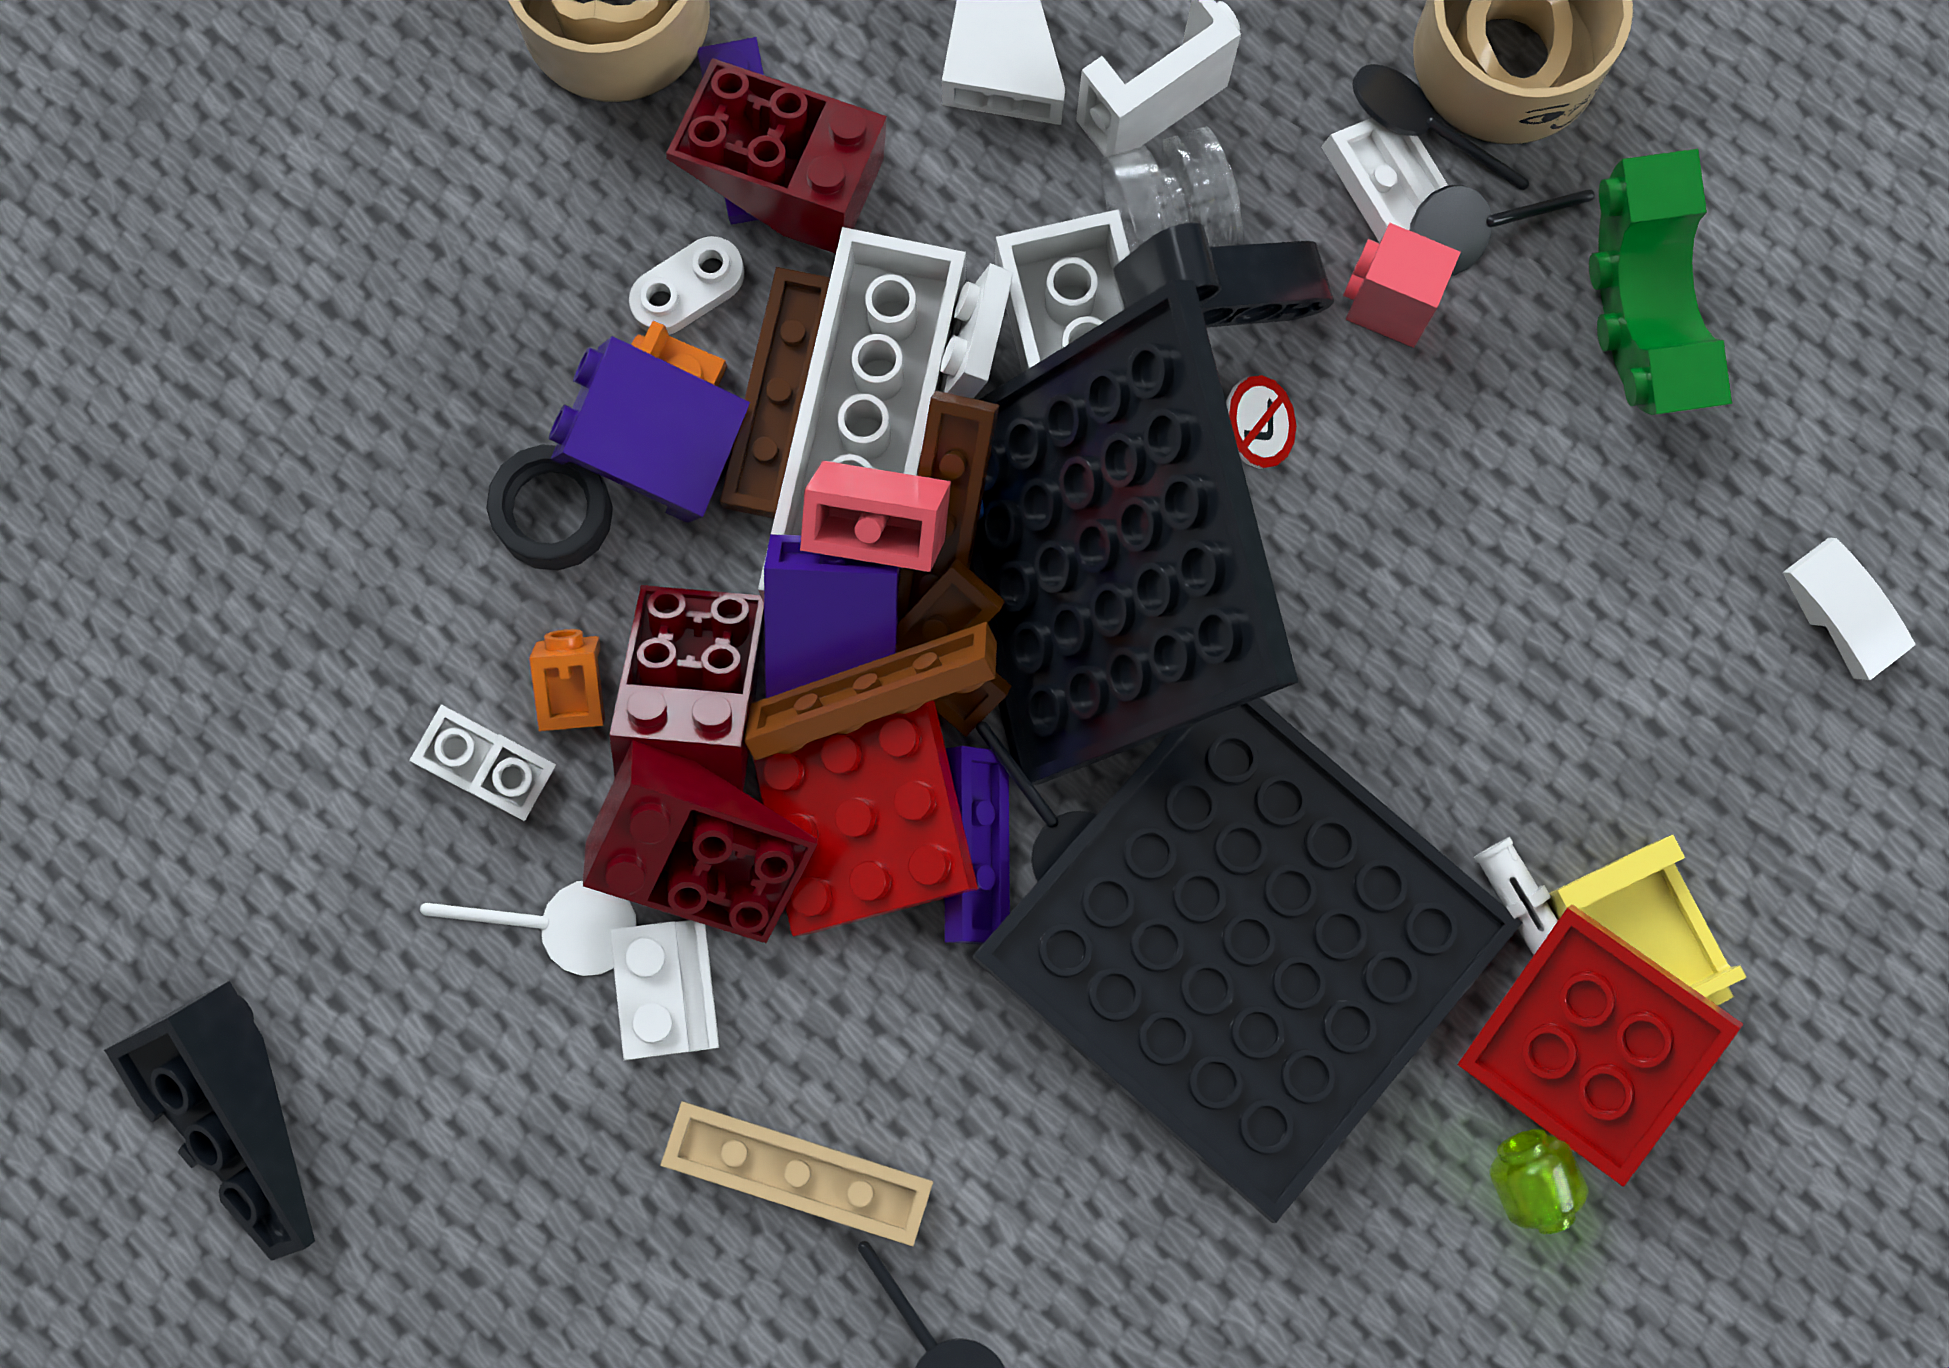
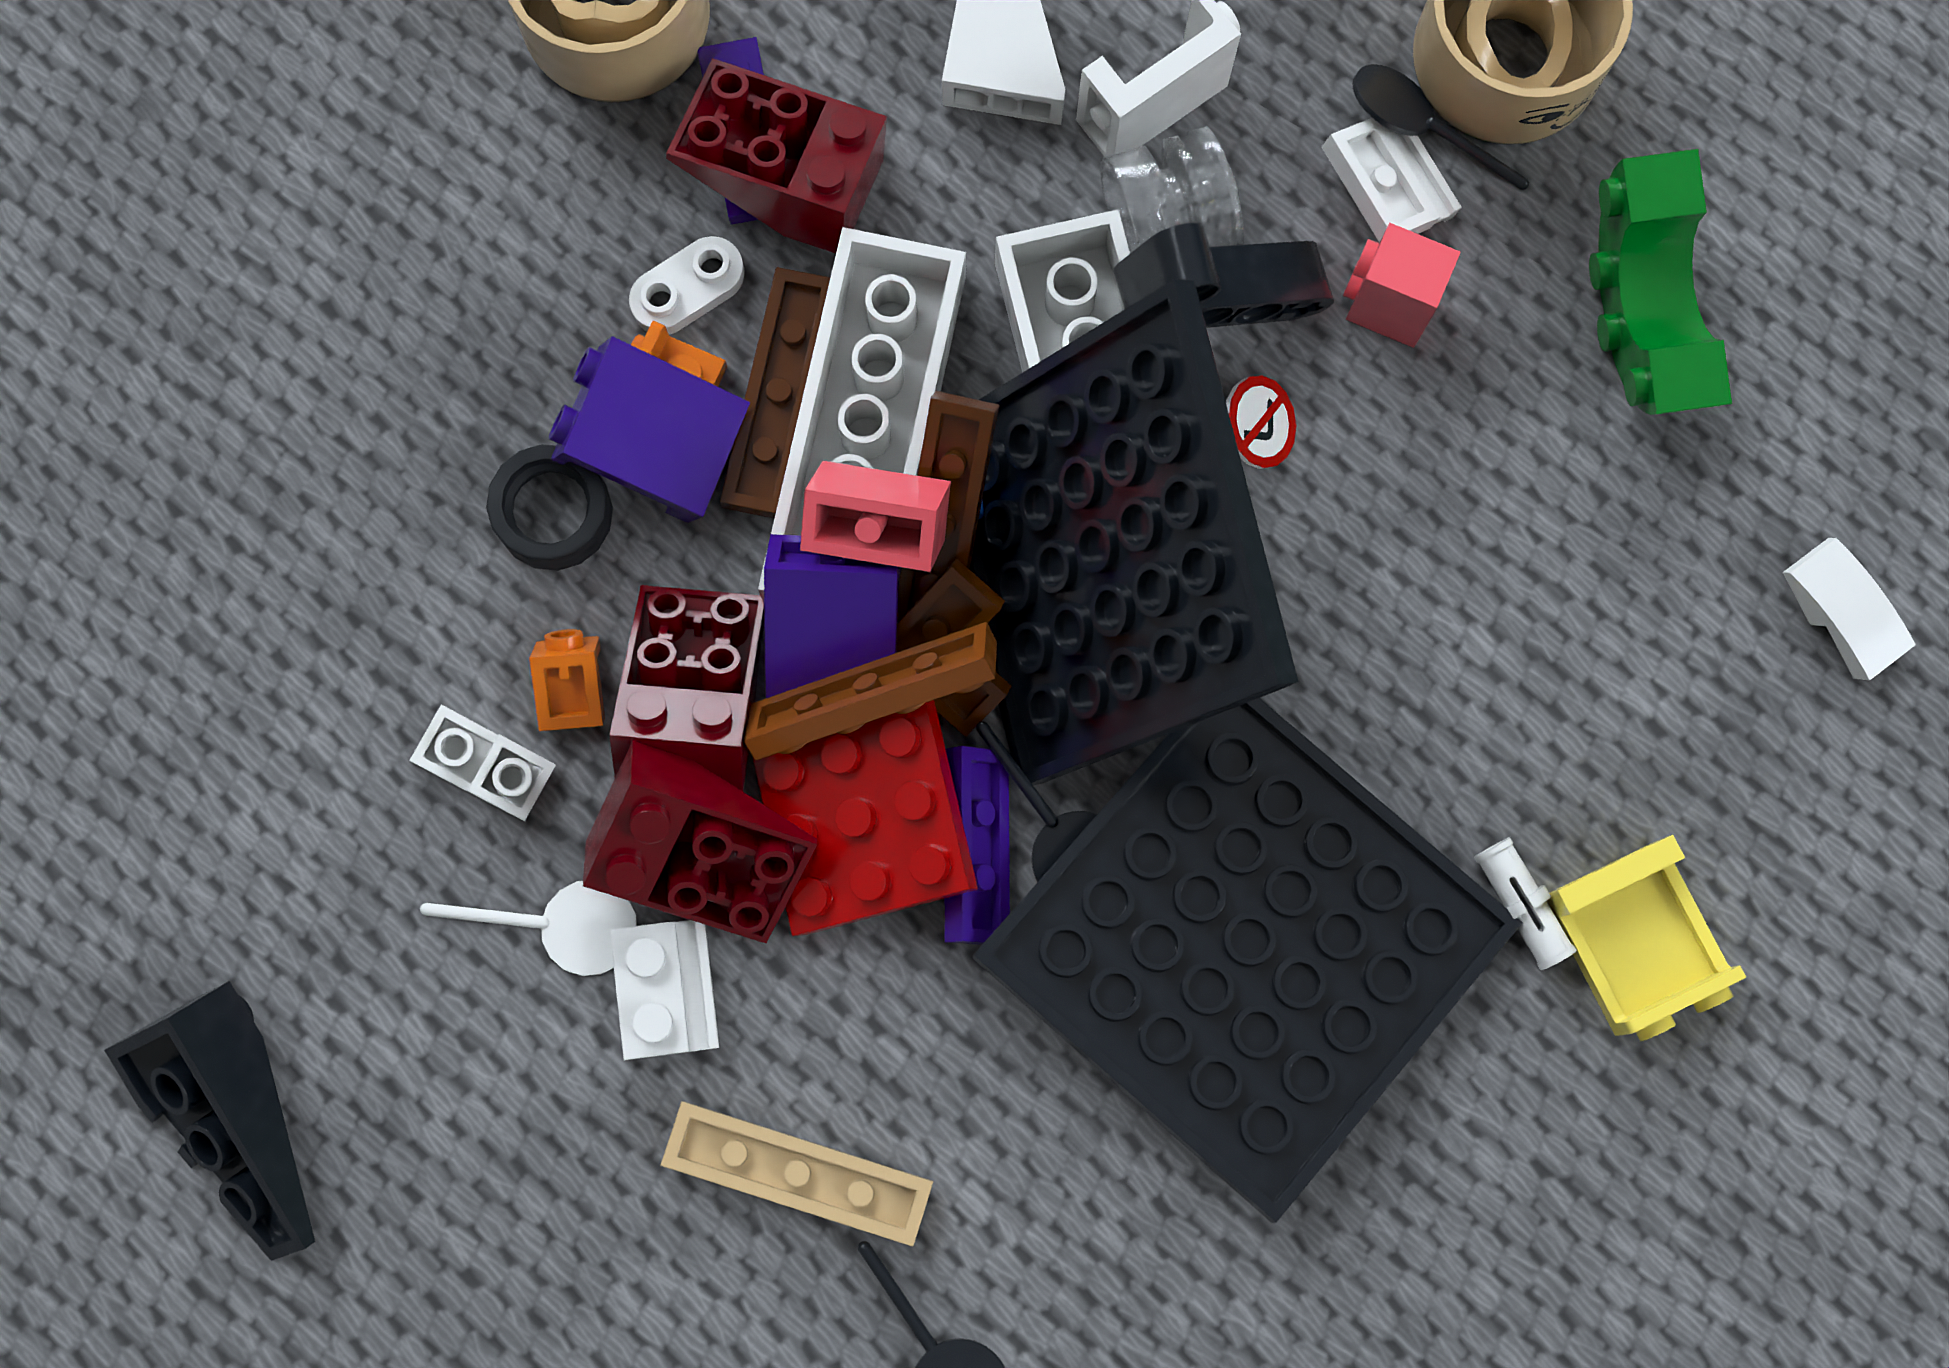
white plate [938,263,1014,399] -> none
black piece [1409,185,1595,276] -> none
red plate [1457,904,1743,1187] -> none
clear neon green head [1489,1129,1589,1234] -> none

